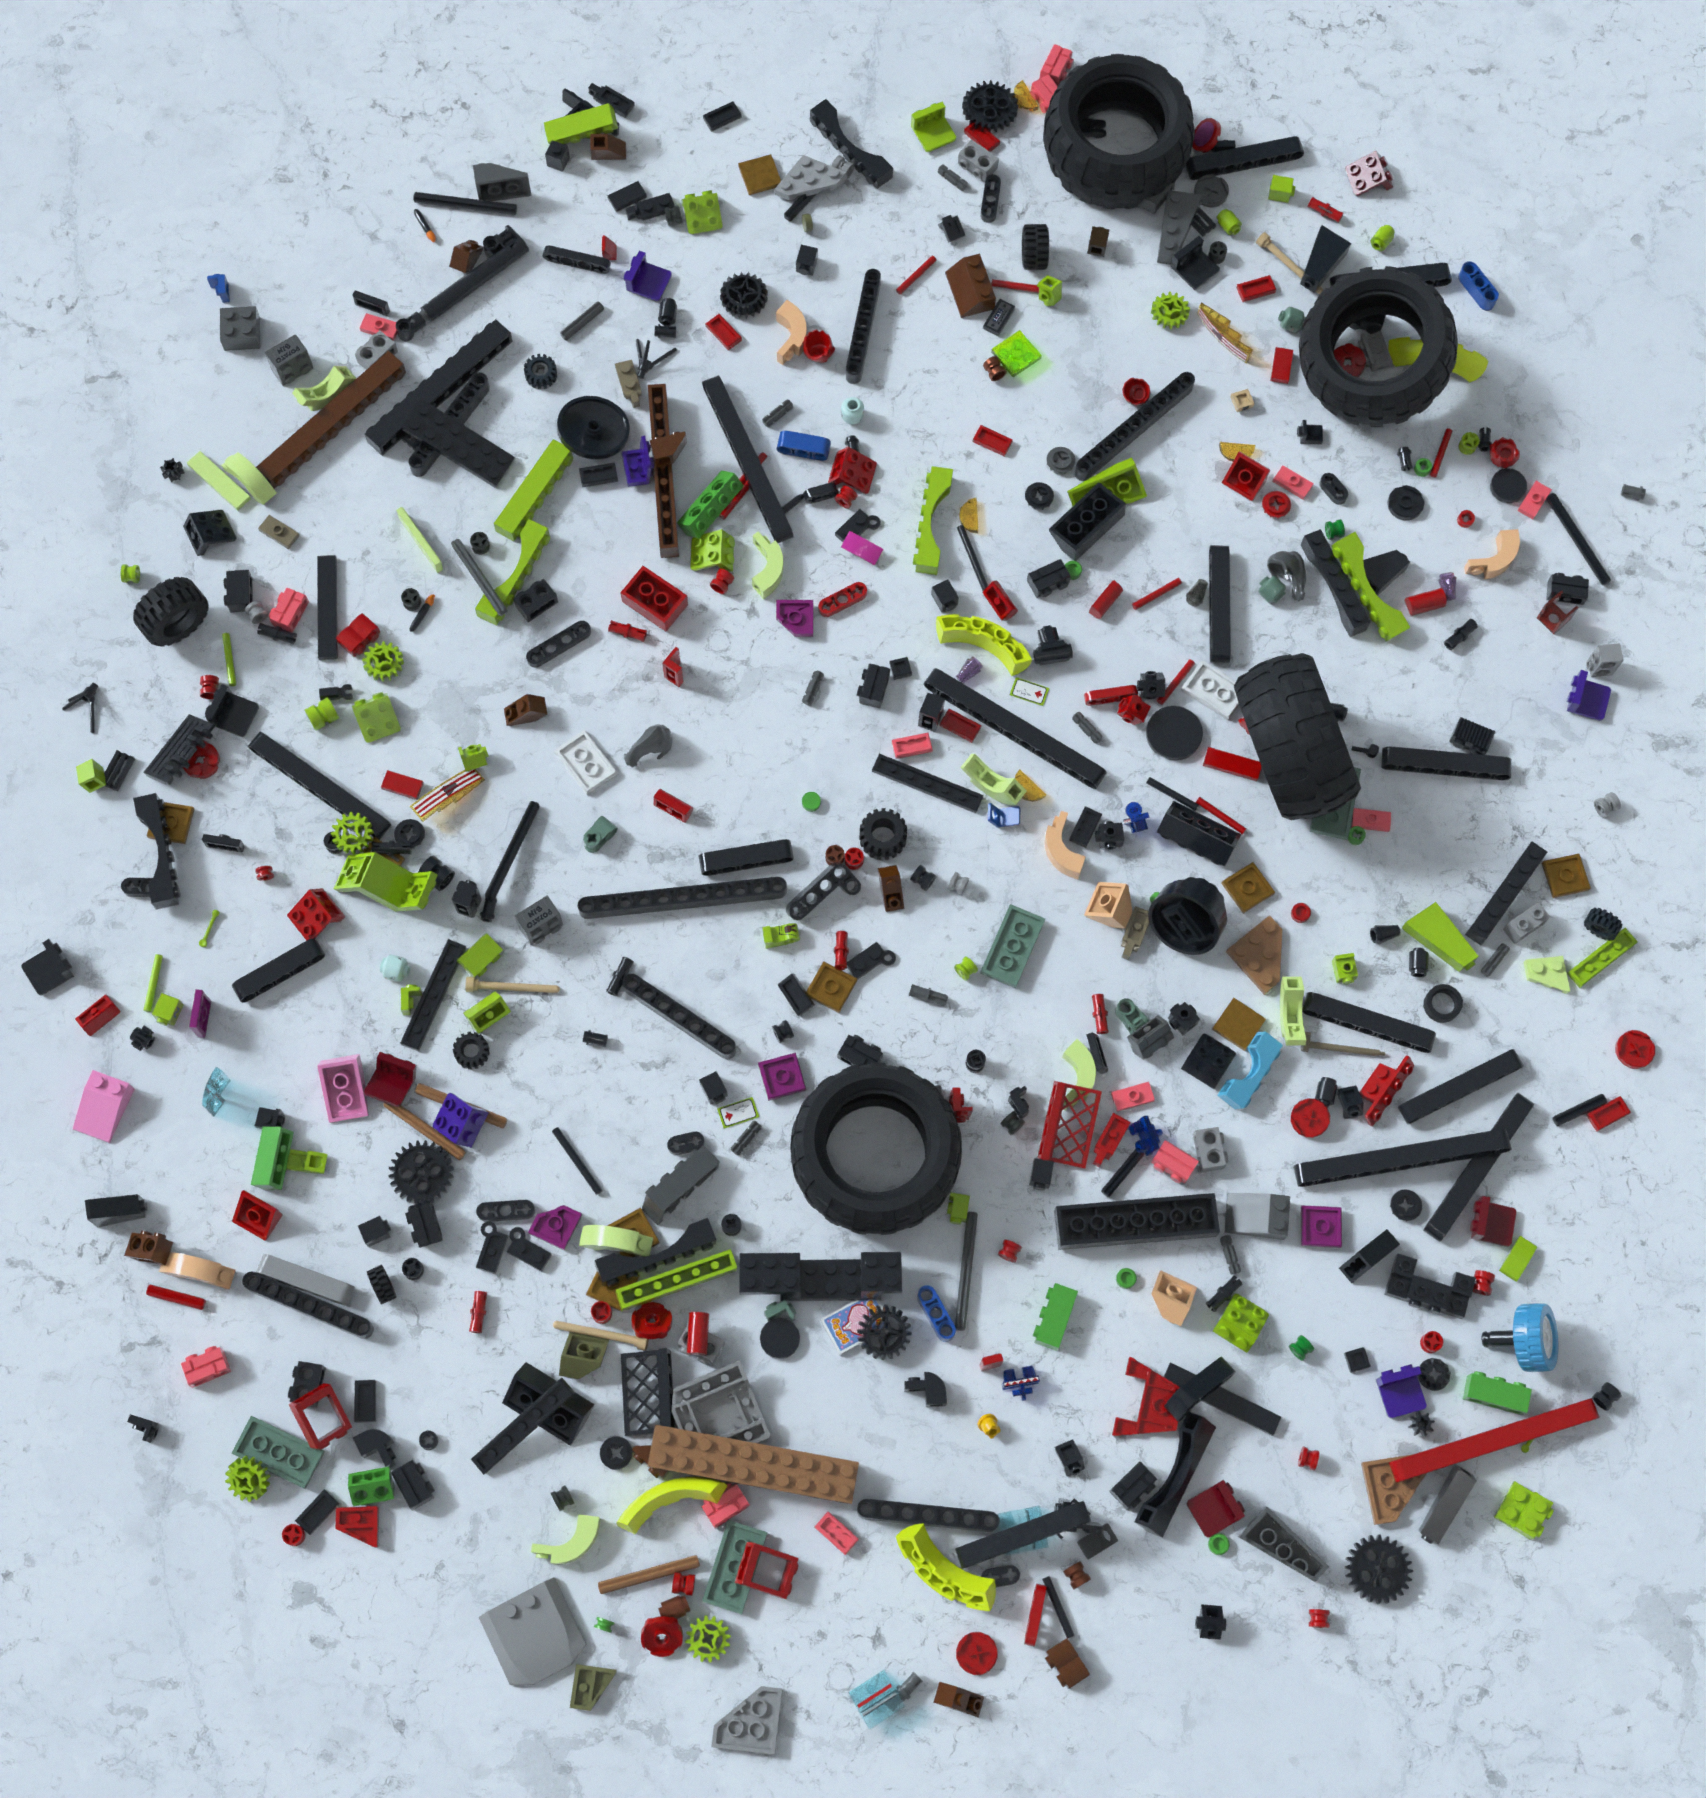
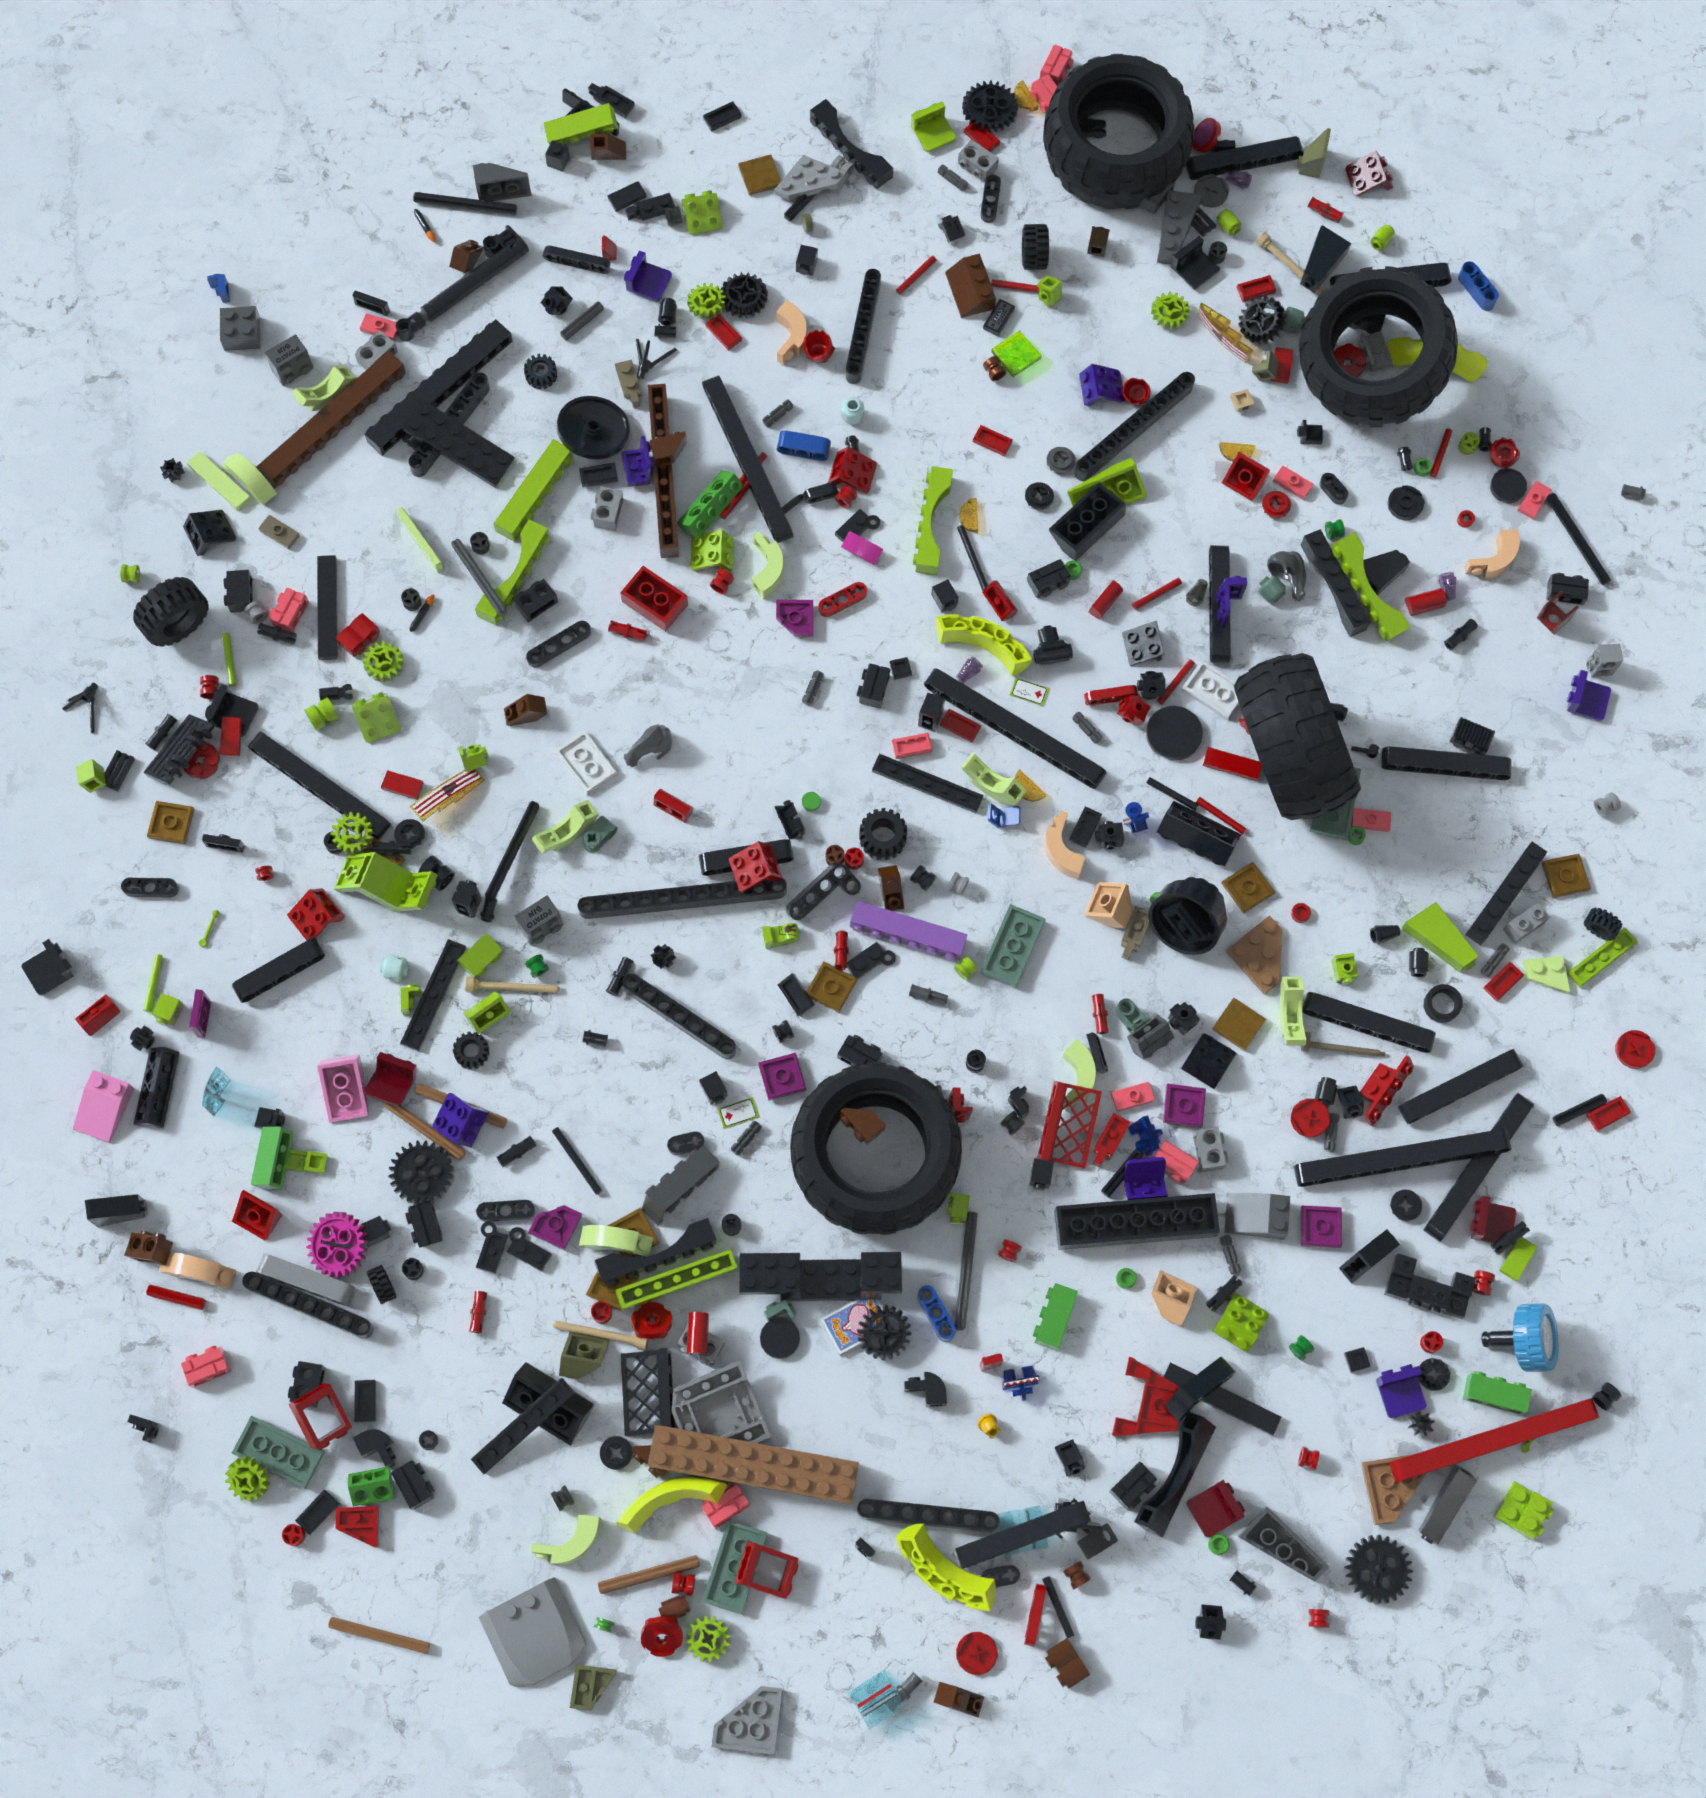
black arch [133,793,181,910] -> none
red panel [662,647,683,687] -> none
coral plate [814,1511,859,1555] -> none
medium azure arch [1217,1031,1283,1109] -> none
lime brick [1268,175,1296,203] -> none
none -> black fence [133,1047,180,1128]
none -> black pin [145,714,177,751]
none -> red tile [219,717,243,756]
none -> dark pink gear [306,1212,369,1277]
none -> medium nougat axle [328,1617,430,1654]
none -> black pin [496,1136,536,1167]
none -> green wheel [525,954,549,978]
none -> yellowish green arch [532,800,599,854]
none -> black brick [541,286,573,315]
none -> light grey brick [591,486,624,531]
none -> black gear [650,944,676,969]
none -> lime gear [687,283,725,319]
none -> red bracket [729,841,783,892]
none -> black hinge [775,800,805,840]
none -> reddish brown slope [840,1108,886,1145]
none -> medium lavender brick [850,901,968,961]
none -> black tile [855,1537,876,1560]
none -> dark purple bracket [1079,364,1125,407]
none -> hinge [1122,620,1165,666]
none -> dark purple bracket [1124,1157,1168,1200]
none -> magenta plate [1163,1083,1206,1128]
none -> dark purple bracket [1216,576,1247,626]
none -> clear purple cone [1225,170,1252,189]
none -> black pin [1229,1570,1257,1596]
none -> black gear [1238,296,1287,345]
none -> olive panel [1252,351,1279,381]
none -> olive slope [1297,128,1331,178]
none -> dark grey axle [1324,1113,1340,1152]
none -> red tile [1483,962,1524,1002]
none -> black pin [1490,1221,1530,1255]

